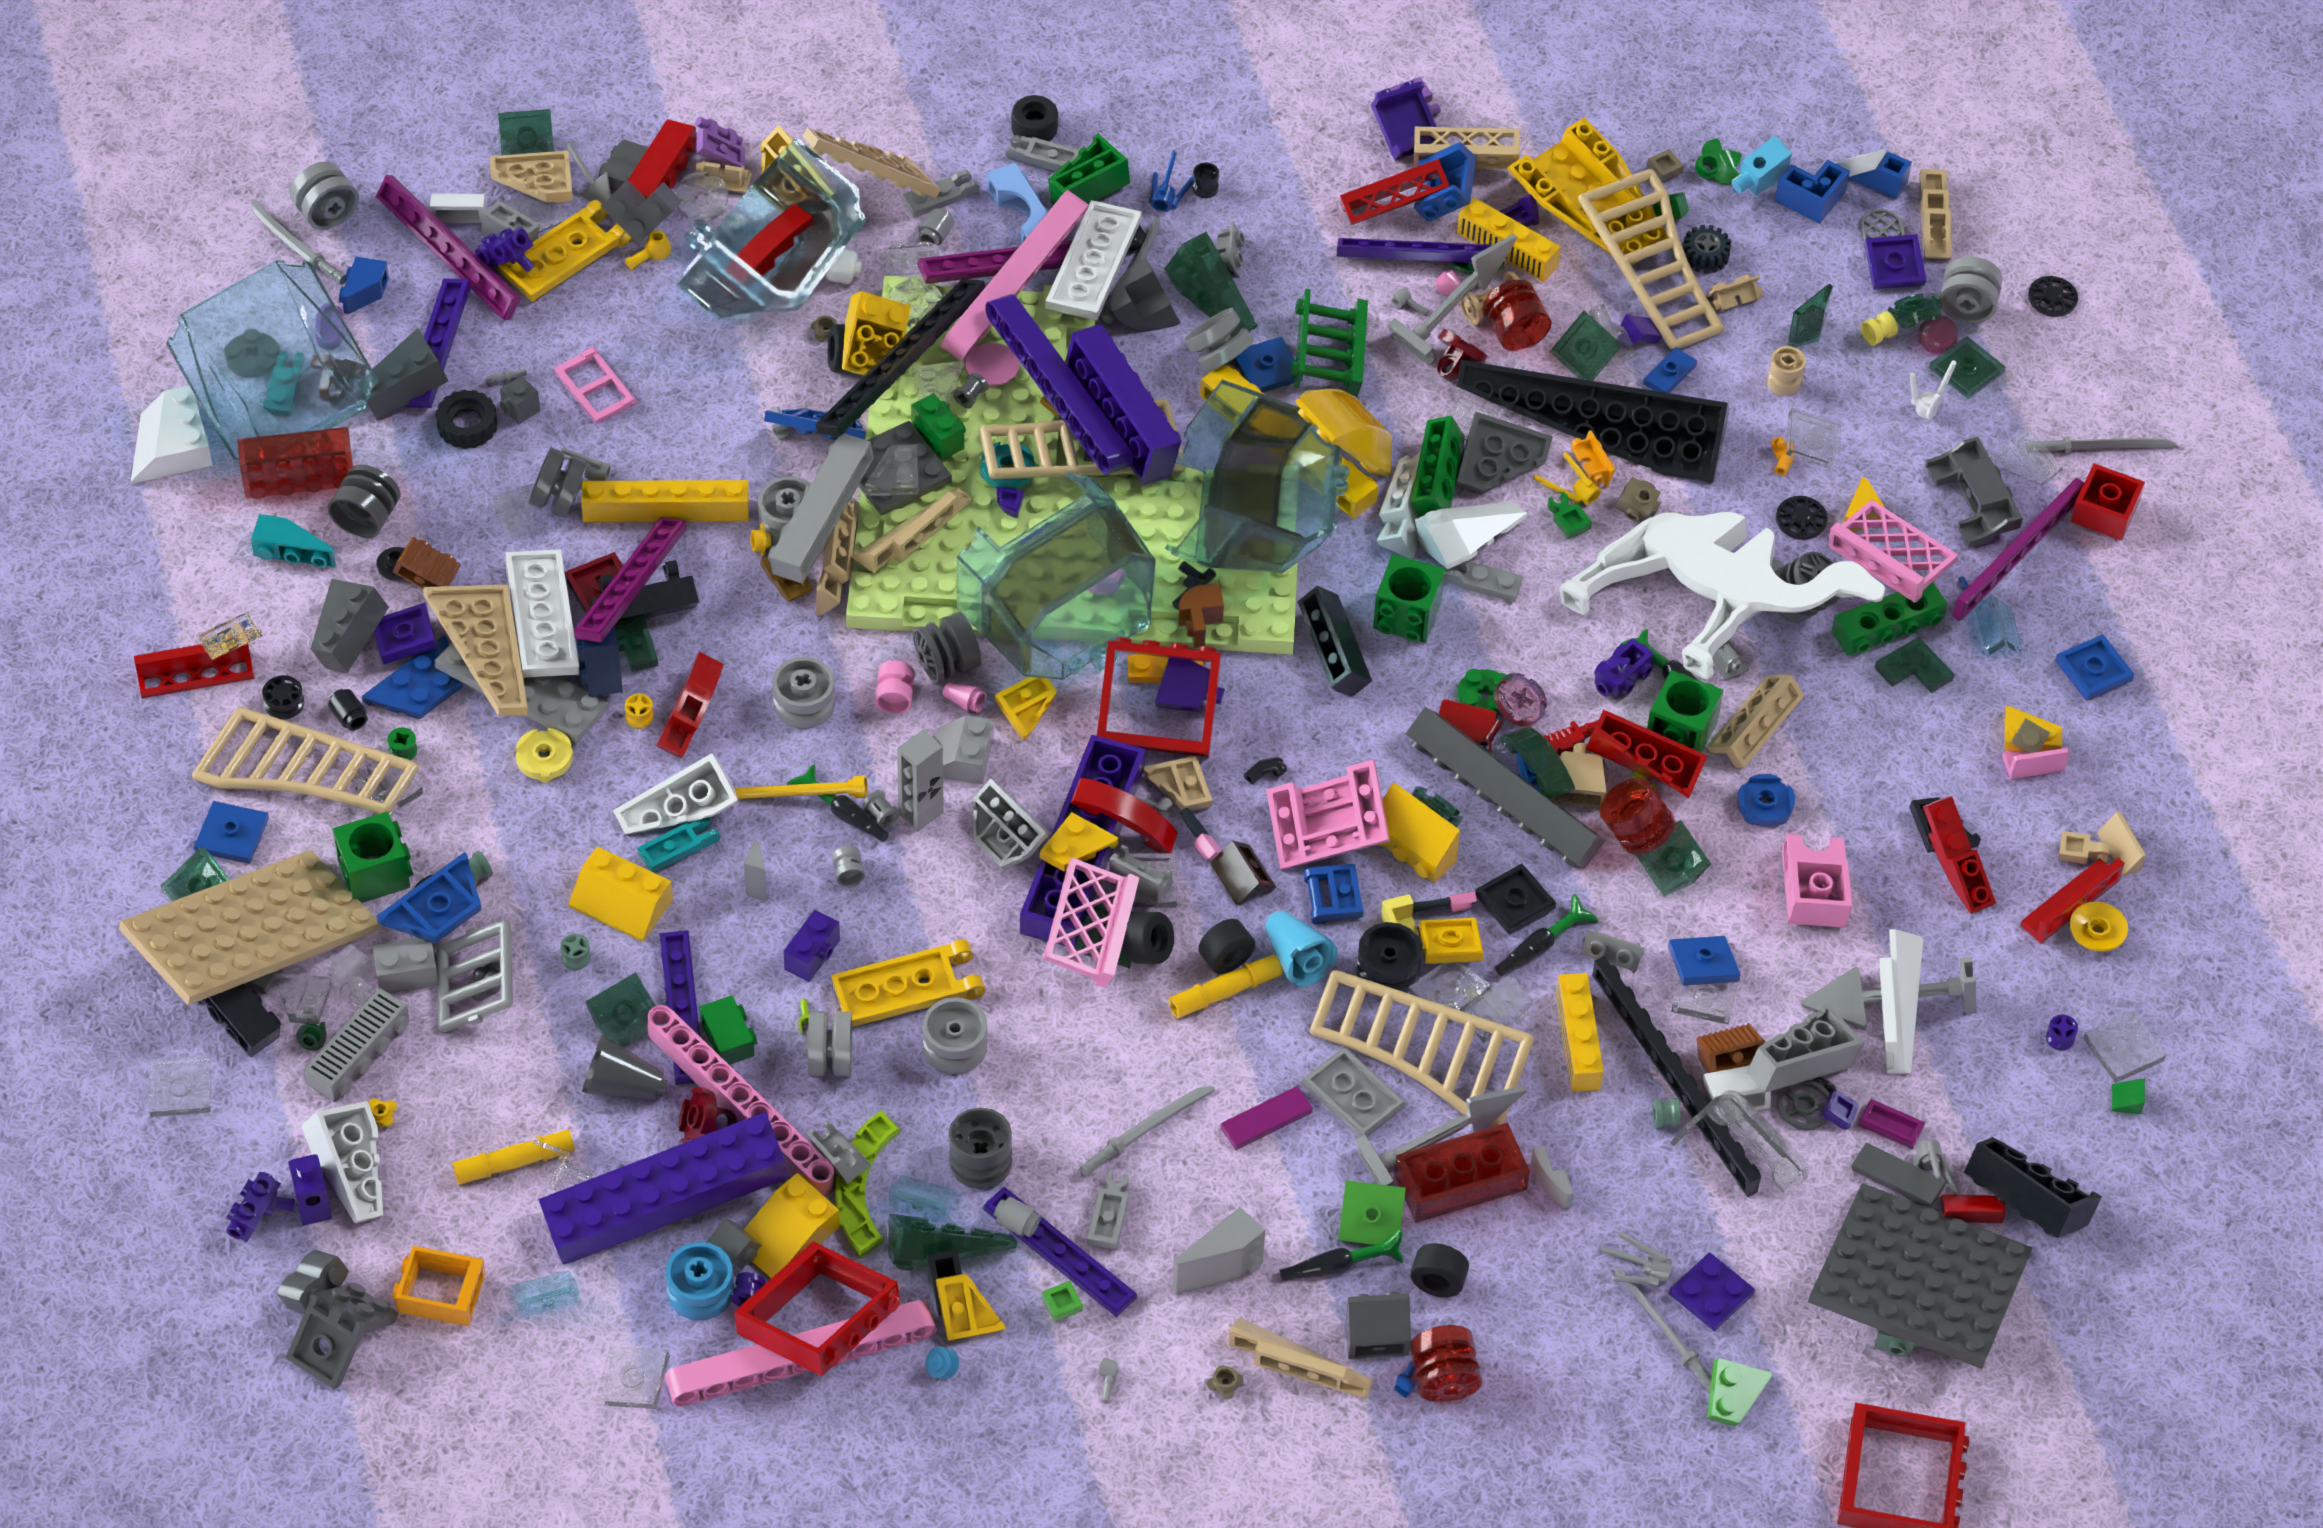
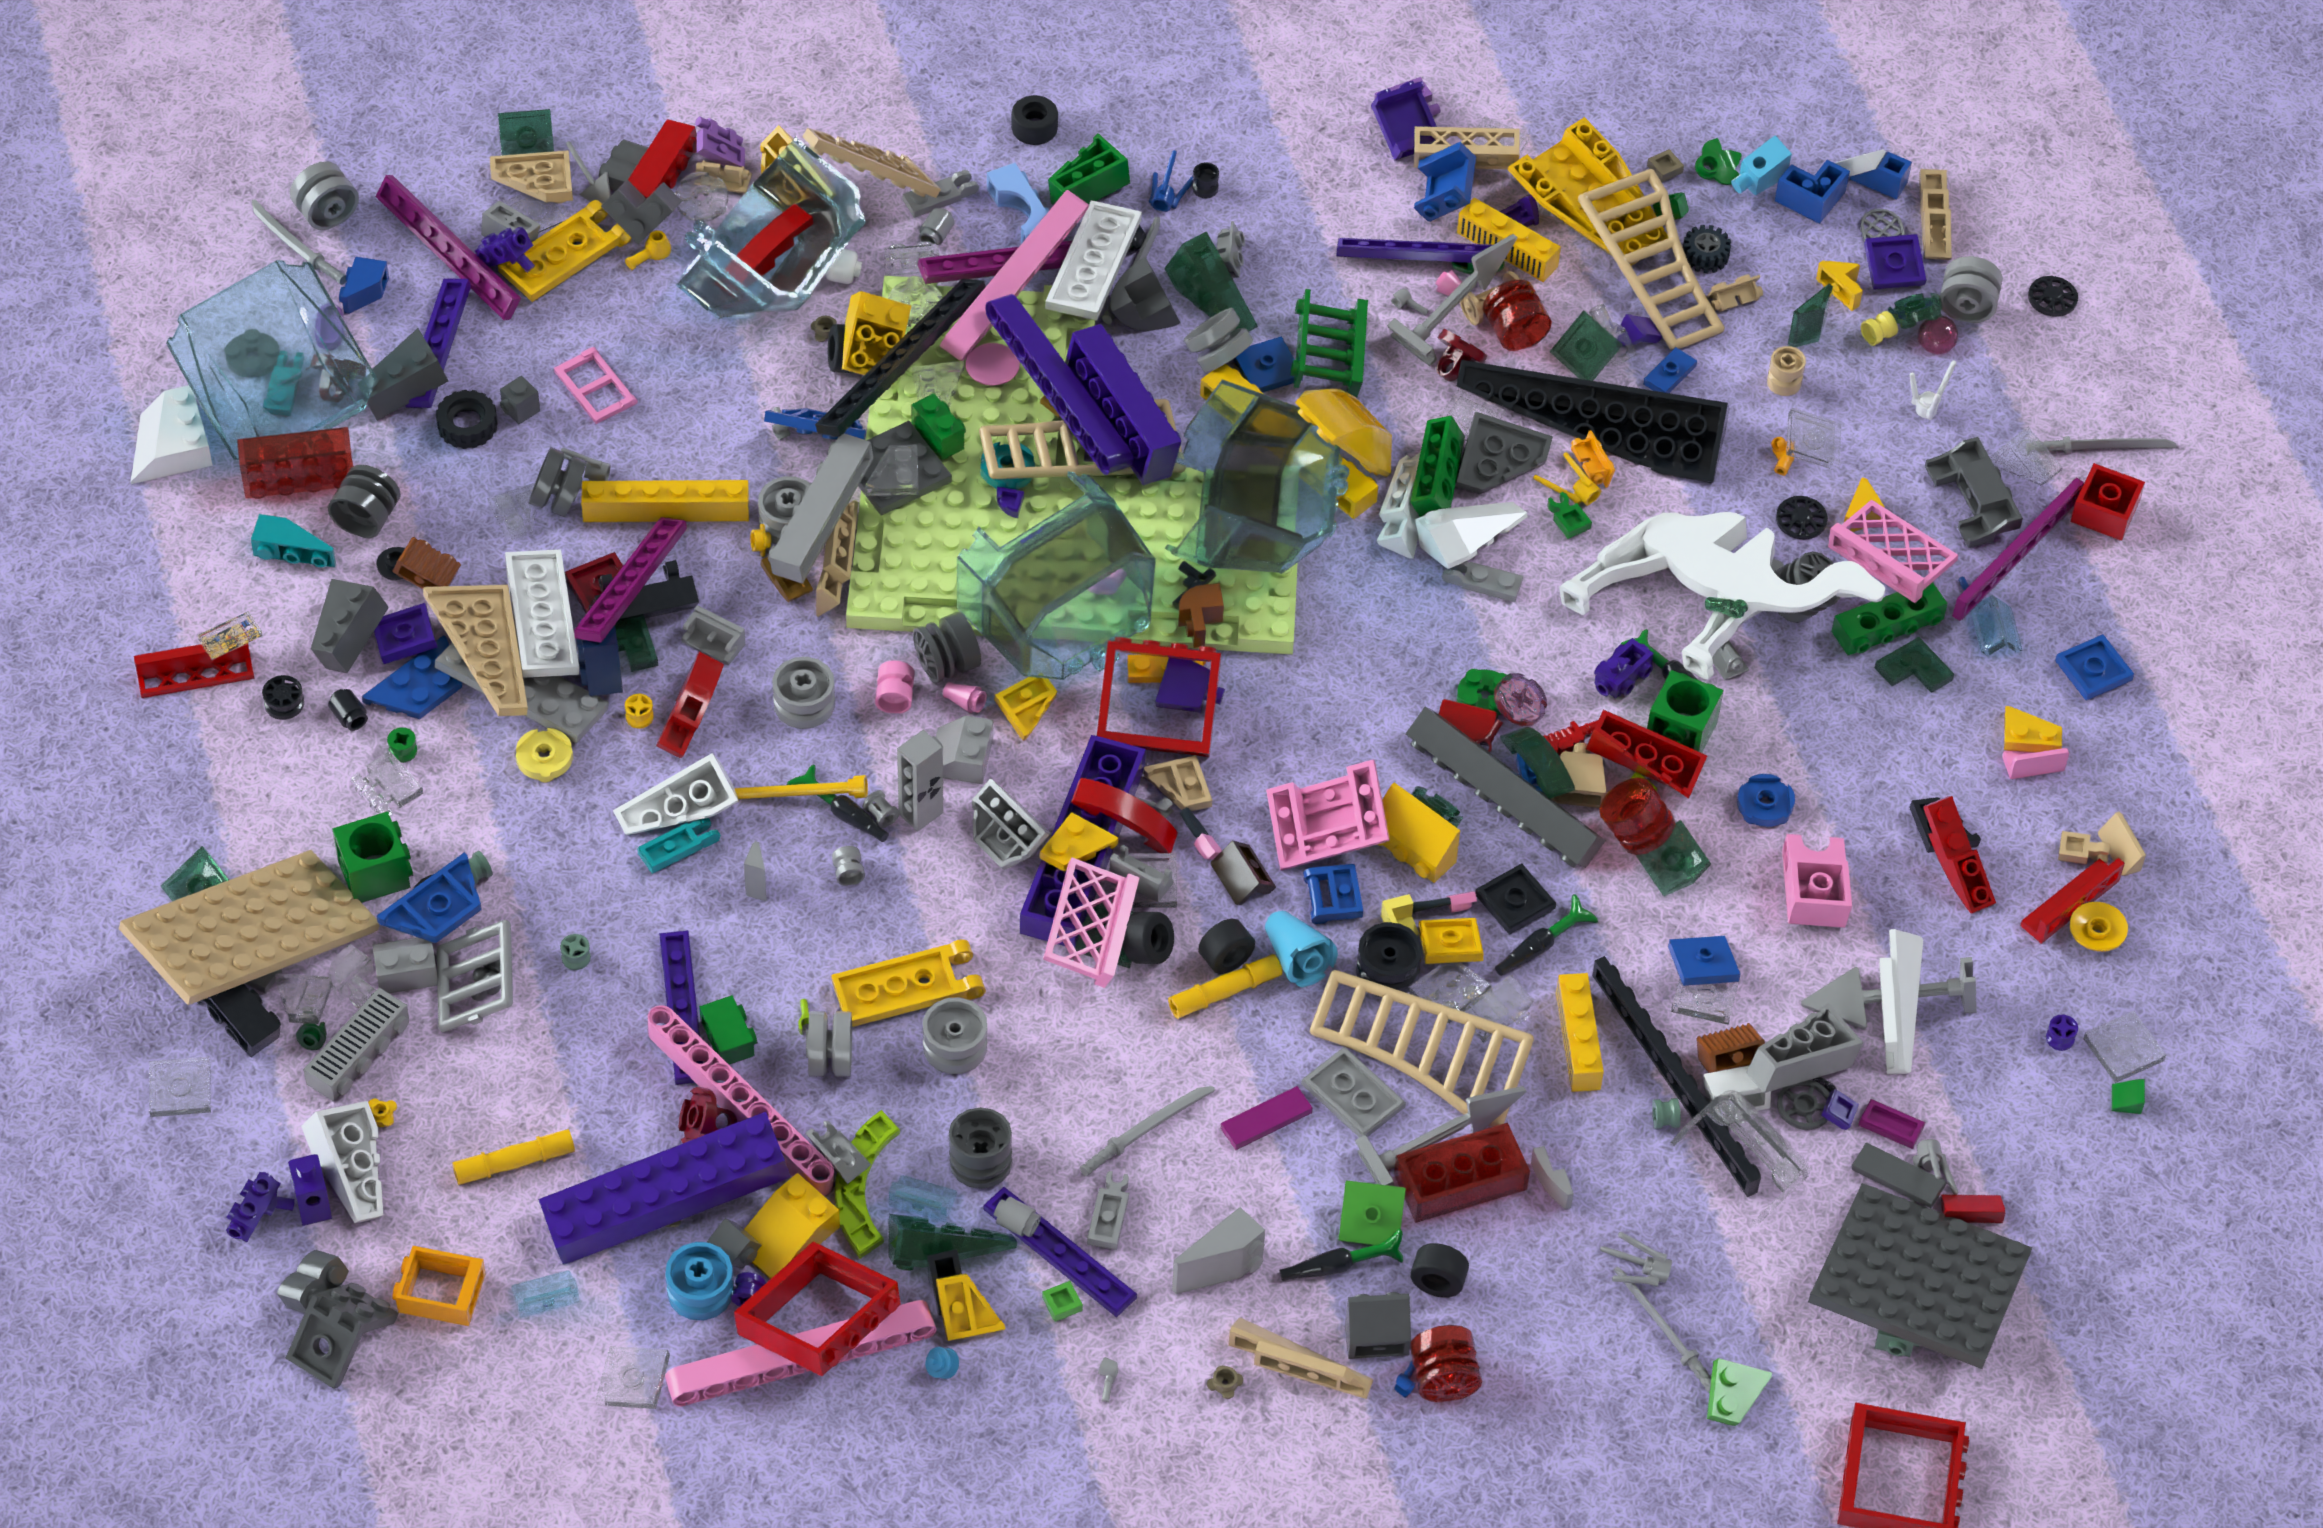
tan bar [192,707,419,814] -> none
blue plate [194,801,269,864] -> none
white brick [430,194,487,223] -> none
light grey hand [485,369,527,385] -> none
clear bracket [533,1140,593,1191] -> none
yellow slope [568,846,673,942] -> none
dark grey cone [582,1035,668,1101] -> none
slope [585,972,664,1048] -> none
dark purple brick [783,909,840,982] -> none
tan wedge [852,488,973,573] -> none
dark grey bush [953,372,988,408] -> none
light grey hinge [1005,135,1079,171] -> none
black arm [1244,757,1287,785] -> none
black brick [1297,586,1372,696] -> none
red fence [1340,159,1450,226] -> none
green brick [1373,554,1445,643] -> none
light grey hinge [1581,929,1645,972] -> none
dark tan brick [1615,476,1661,522] -> none
dark purple plate [1669,1252,1755,1332] -> none
tan fence [1707,674,1804,768] -> none
clear green plate [1929,336,2006,399] -> none
black wedge [1964,1137,2102,1238] -> none
dark tan plate [2011,718,2050,754] -> none
none -> light grey hinge [681,605,746,666]
none -> clear green arm [1705,597,1748,619]
none -> yellow slope [1816,260,1863,311]

